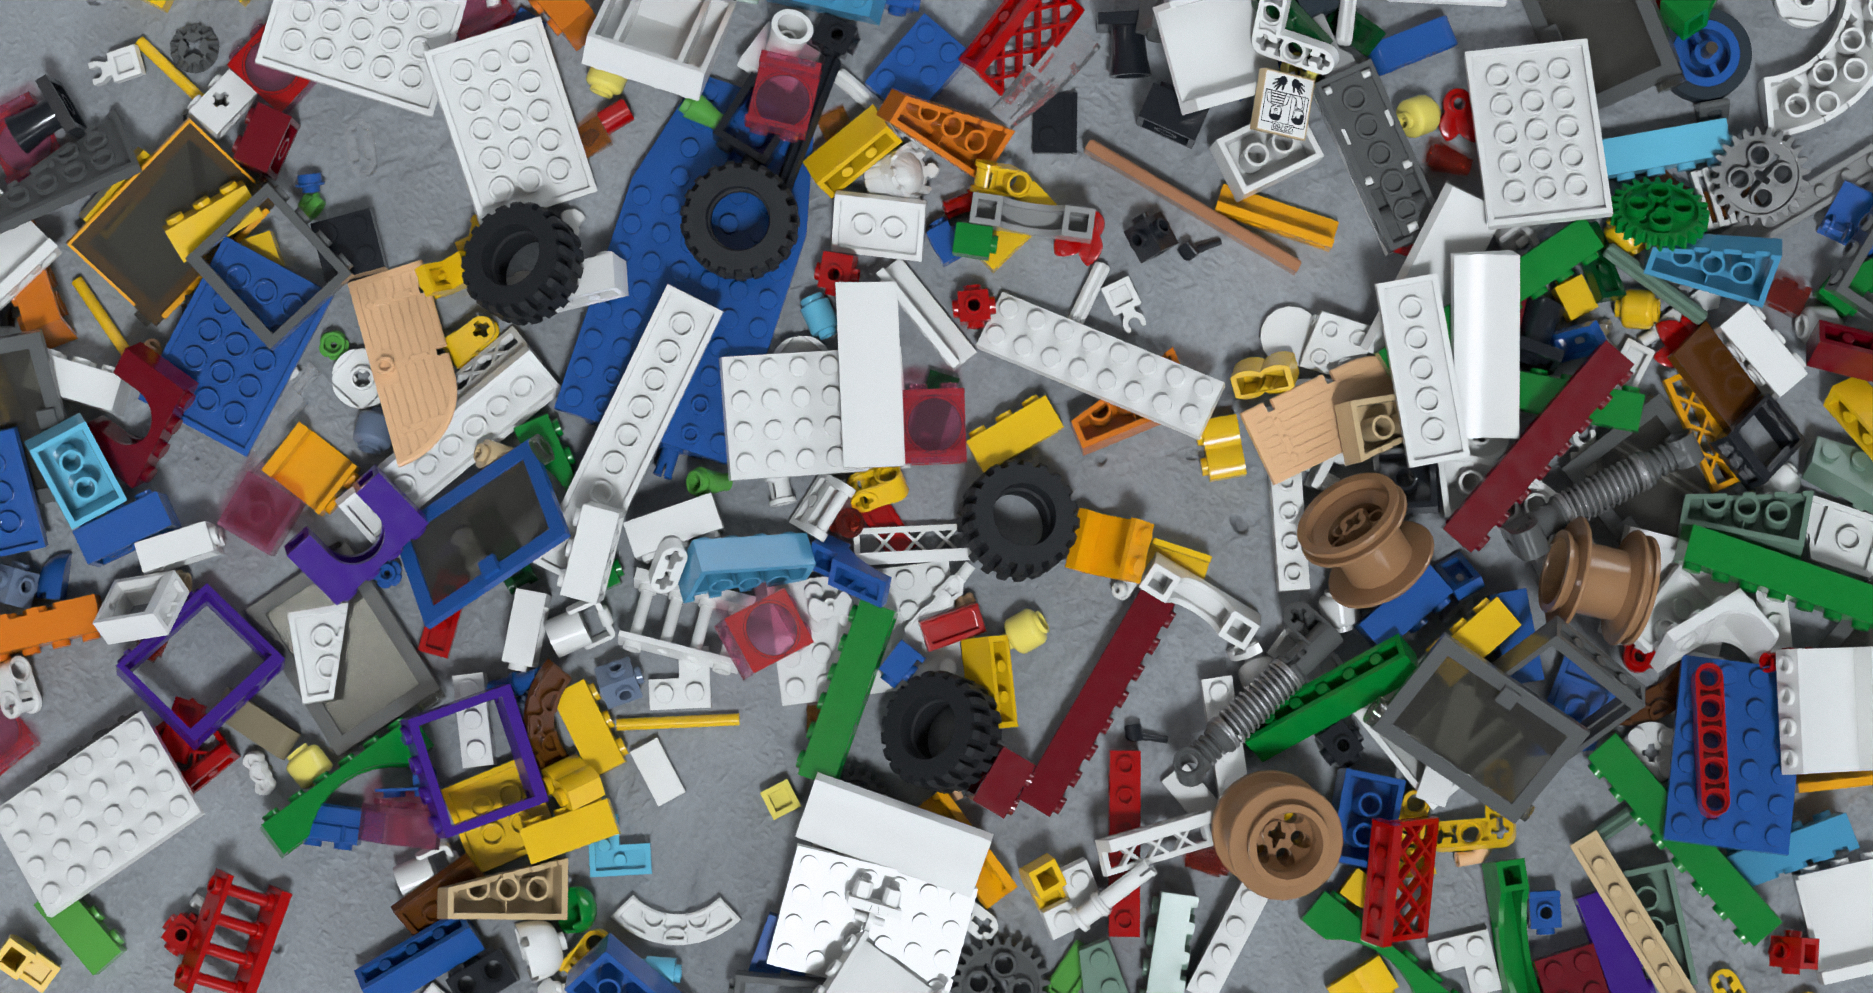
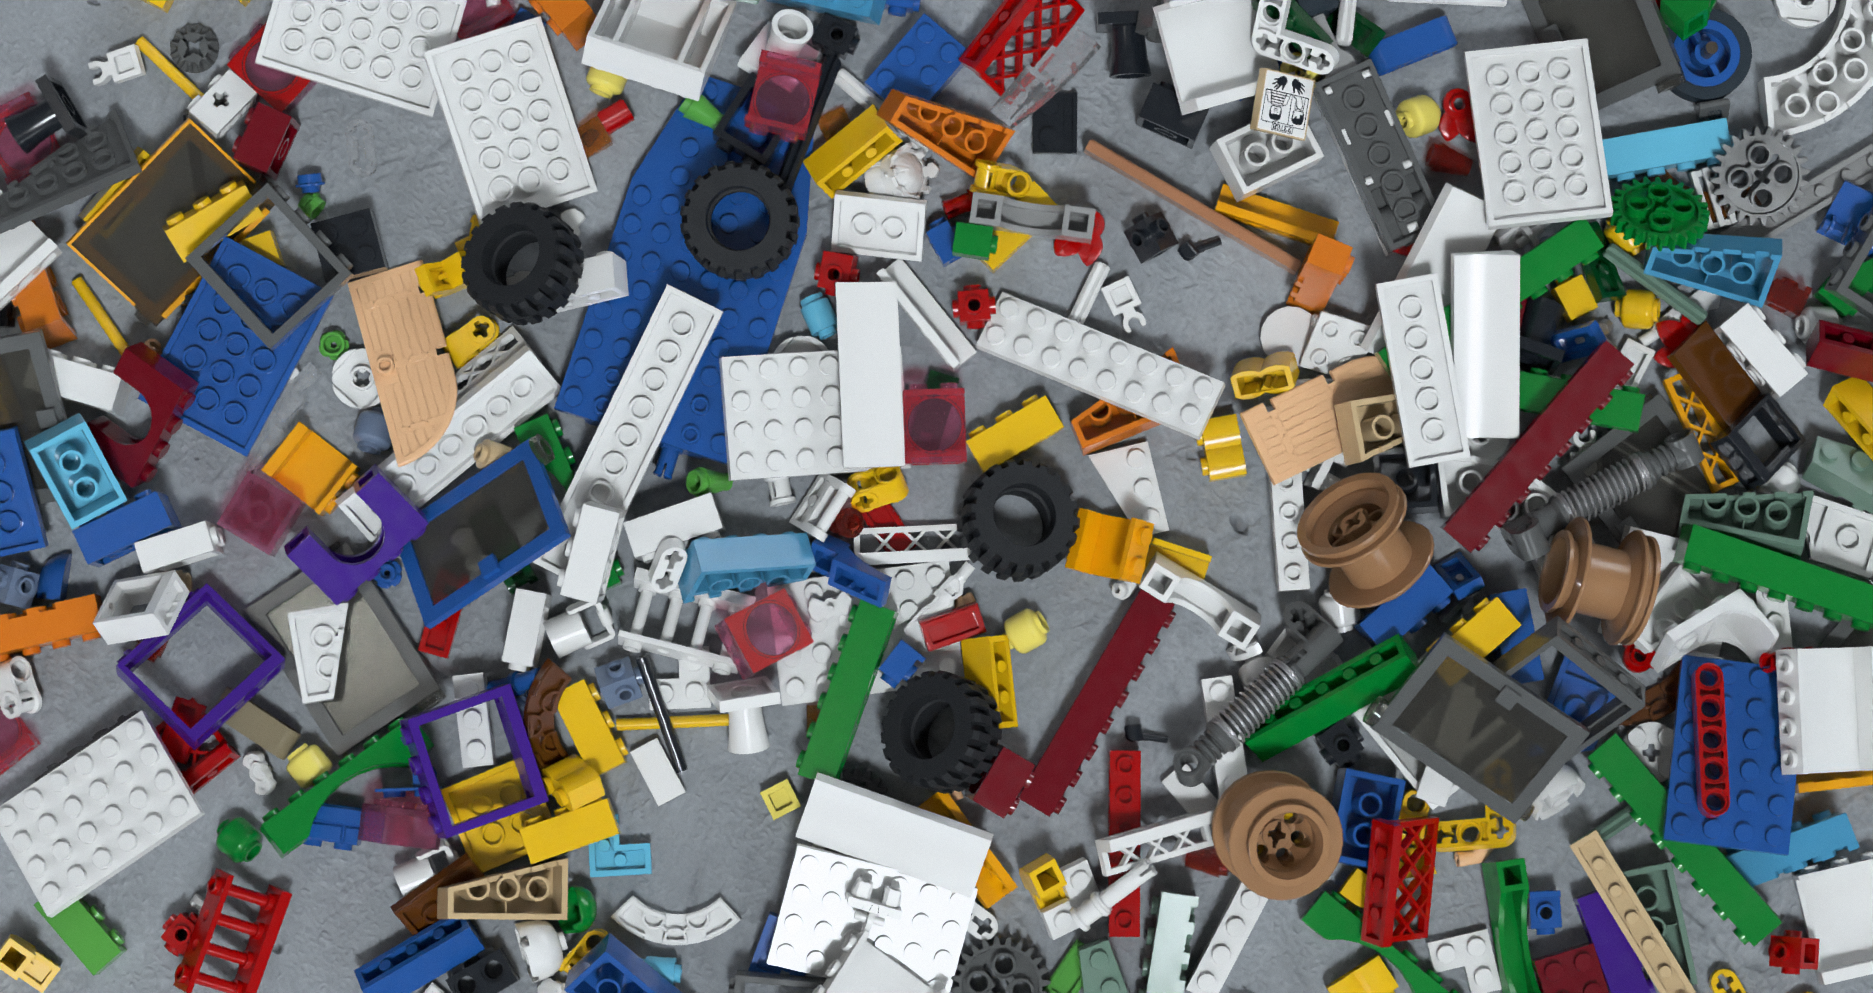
none -> green head [216,817,262,863]
none -> black bar [636,655,688,773]
none -> white plant [706,676,781,754]
none -> white wing [1088,441,1169,535]
none -> orange wedge [1286,233,1355,315]
none -> white cylinder [1523,762,1585,821]

